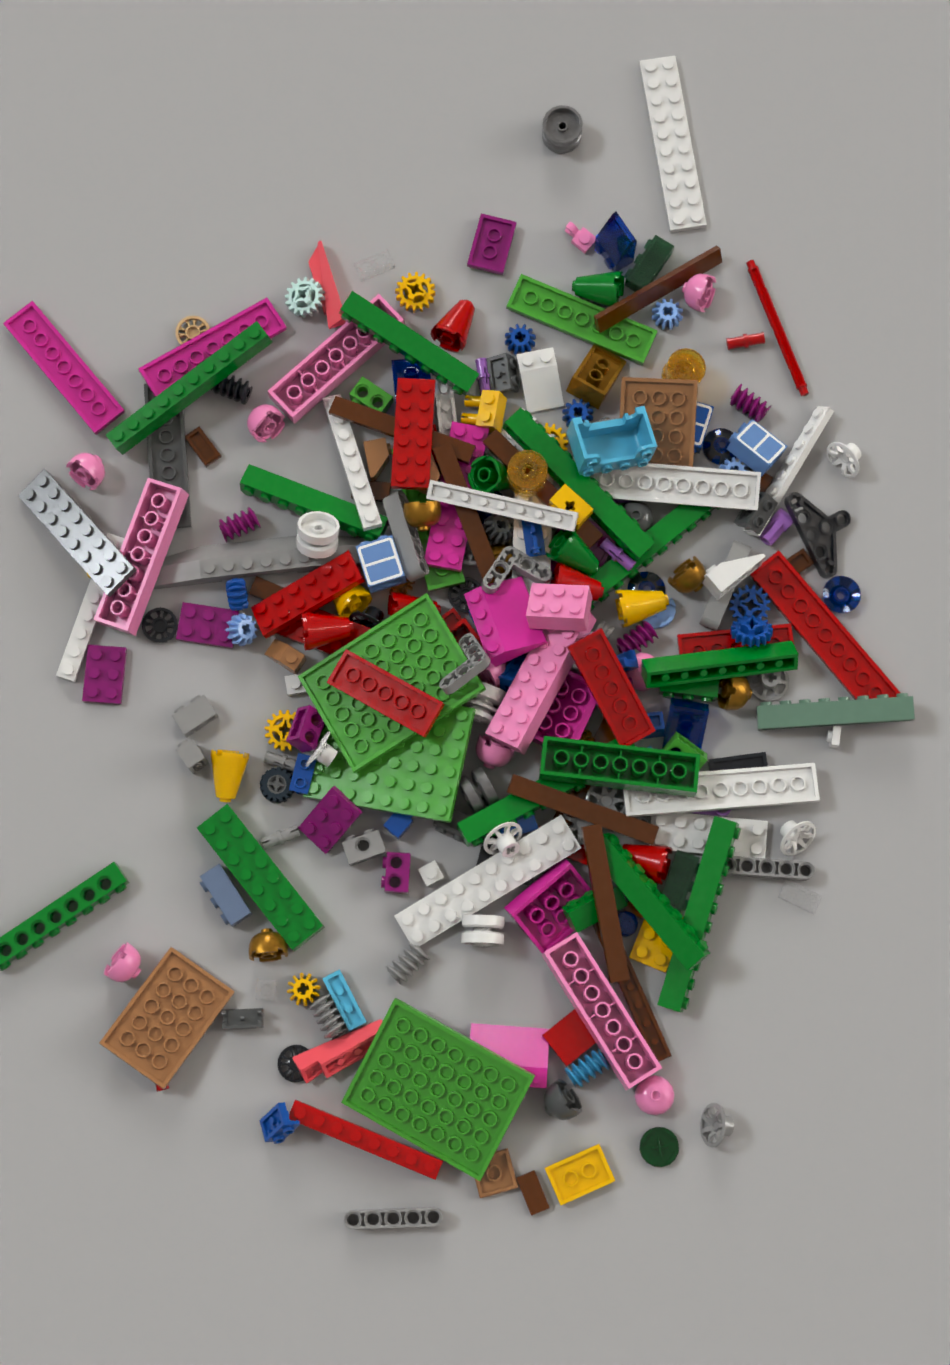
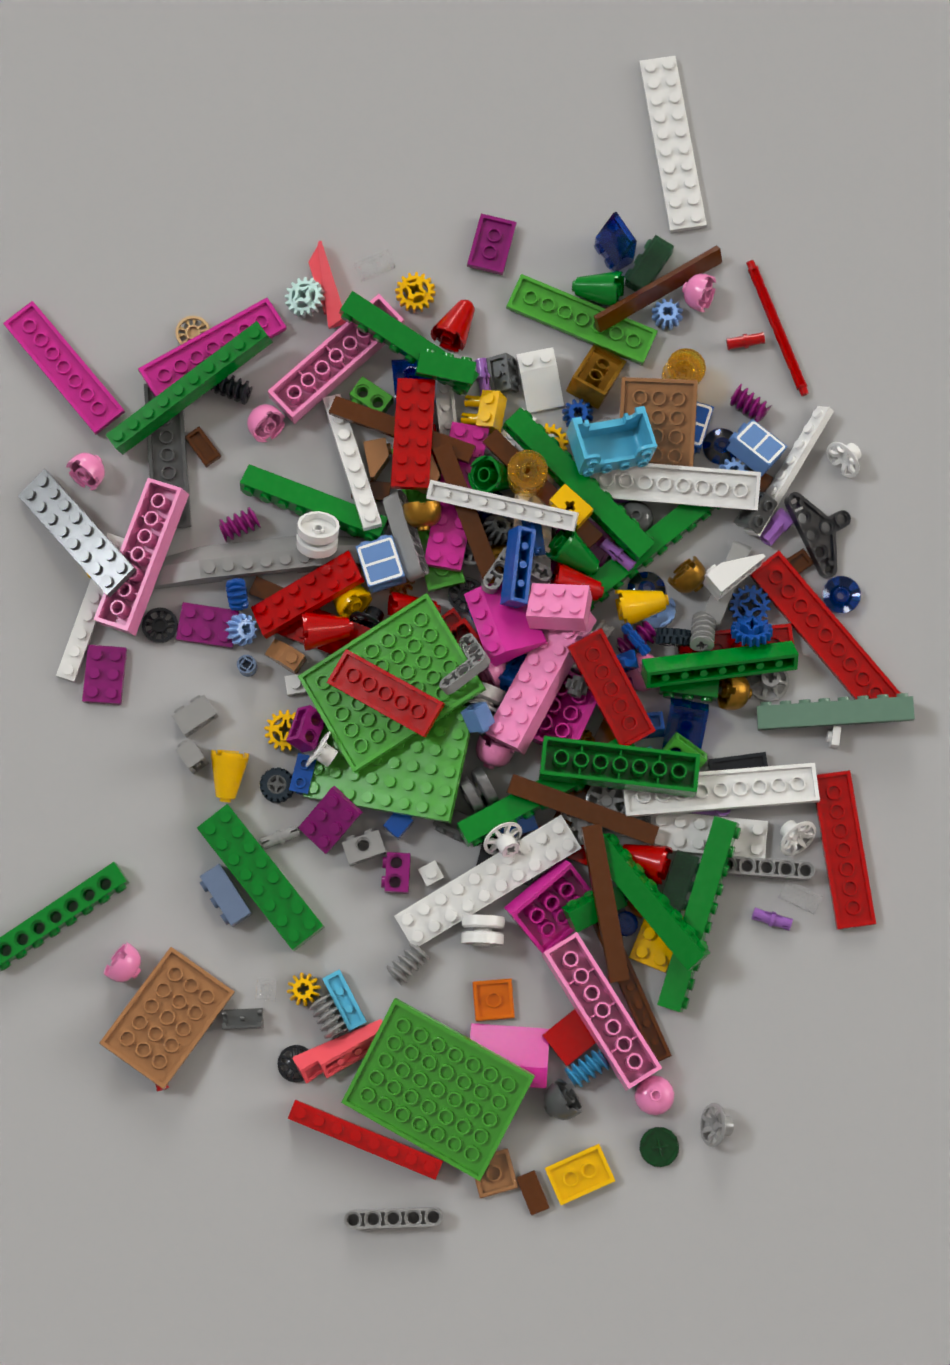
pearl gold cylinder [249,928,288,962] -> none
blue bracket [259,1102,300,1144] -> none
light grey pin [263,751,296,771] -> none
blue gear [505,324,536,356] -> none
flat silver wheel [542,105,583,154] -> none
bright pink plate [565,221,597,254] -> none
none -> sand blue wheel [237,655,258,677]
none -> green brick [415,349,477,387]
none -> medium blue brick [461,701,495,734]
none -> orange tile [472,978,515,1021]
none -> blue brick [500,525,536,609]
none -> dark grey gear [565,675,589,699]
none -> blue axle [621,623,651,656]
none -> black wheel [656,628,691,647]
none -> light grey piece [690,611,716,652]
none -> medium lavender pin [752,907,793,931]
none -> red plate [815,770,876,930]

